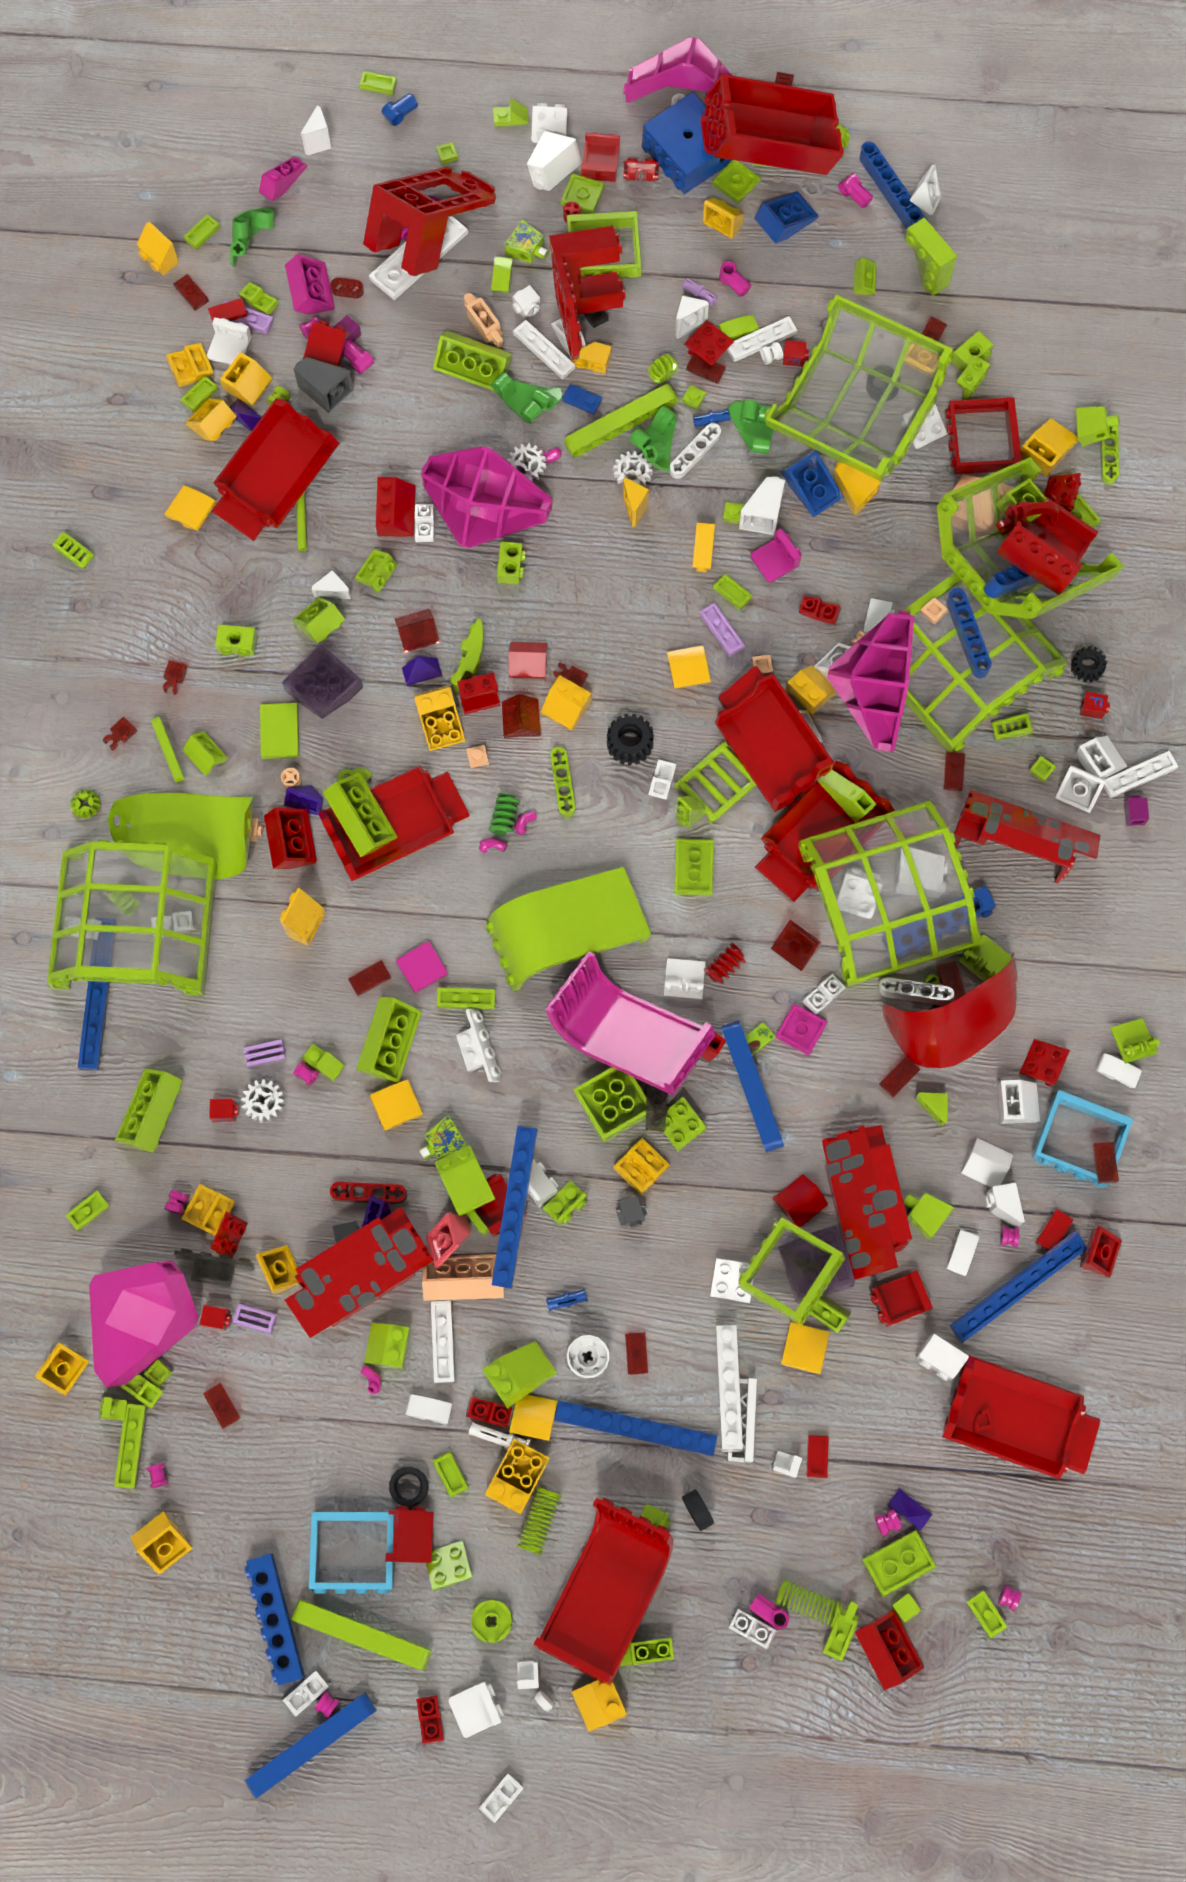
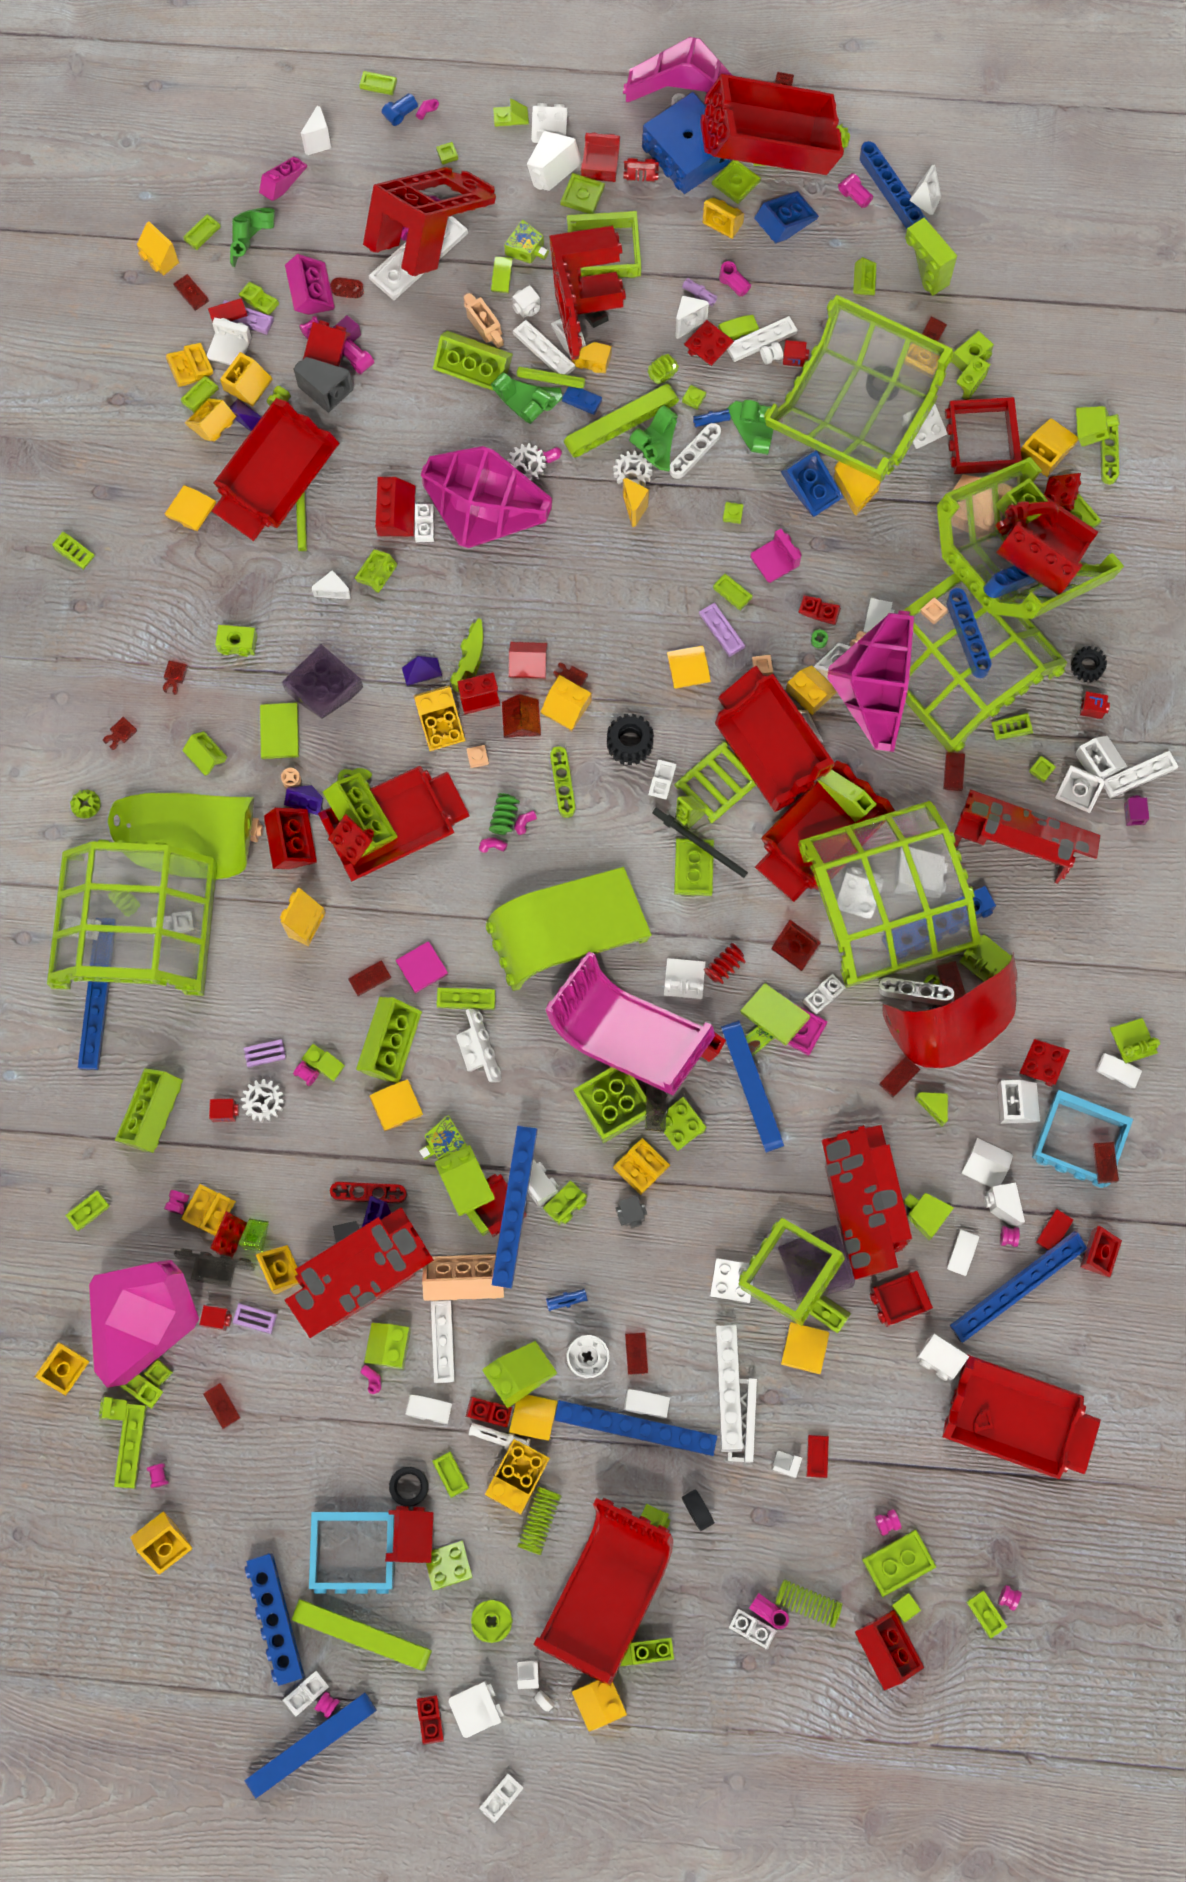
lime beam [150,716,185,783] -> none
lime slope [292,597,345,643] -> none
clear red slope [394,609,440,653] -> none
coral slope [426,1212,471,1269] -> none
lime brick [497,542,526,584] -> none
red wheel [563,202,580,223] -> none
clear red plate [686,353,726,384] -> none
yellow slope [692,523,715,572] -> none
white slope [739,477,785,535] -> none
red slope [773,1174,828,1228] -> none
lime hinge [822,1601,859,1662] -> none
dark purple slope [887,1488,933,1531] -> none
none -> clear neon green slope [239,1218,269,1252]
none -> red hinge [328,814,374,866]
none -> dark pink arm [416,99,439,120]
none -> lime axle [517,367,586,389]
none -> white slope [624,1389,670,1419]
none -> pearl dark grey bar [652,807,748,878]
none -> lime tile [740,983,810,1046]
none -> bright green bush [811,630,828,649]

